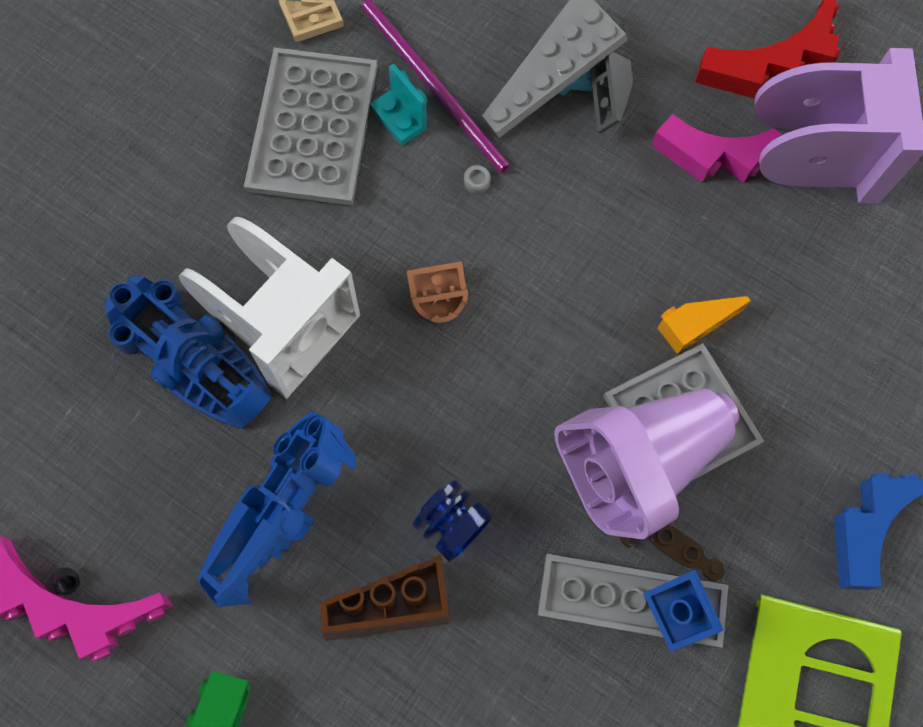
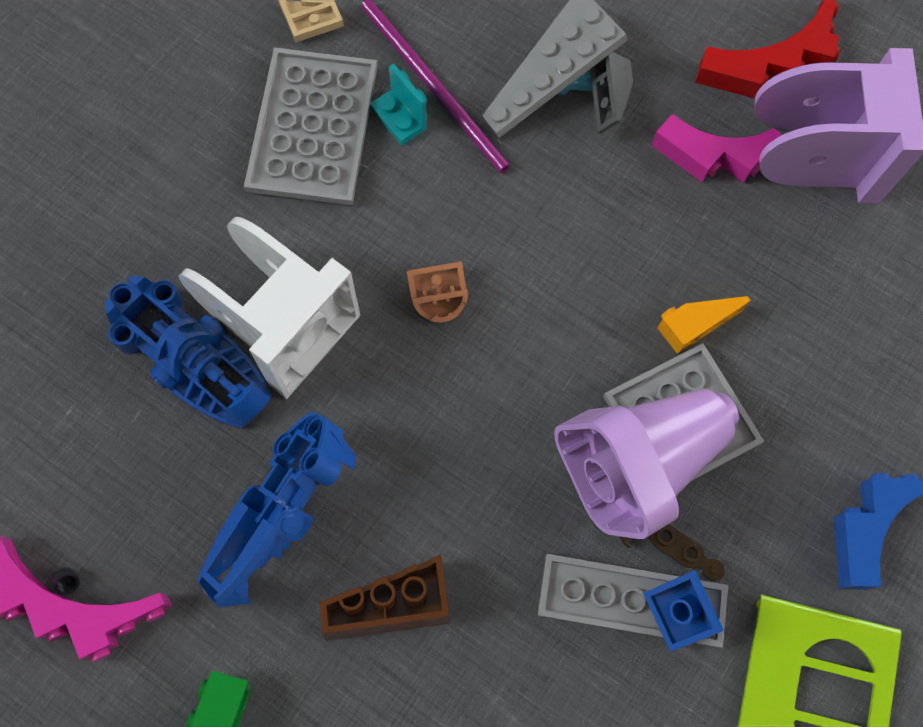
clear blue wheel [412,480,493,563] -> none
light grey tile [464,165,491,194] -> none

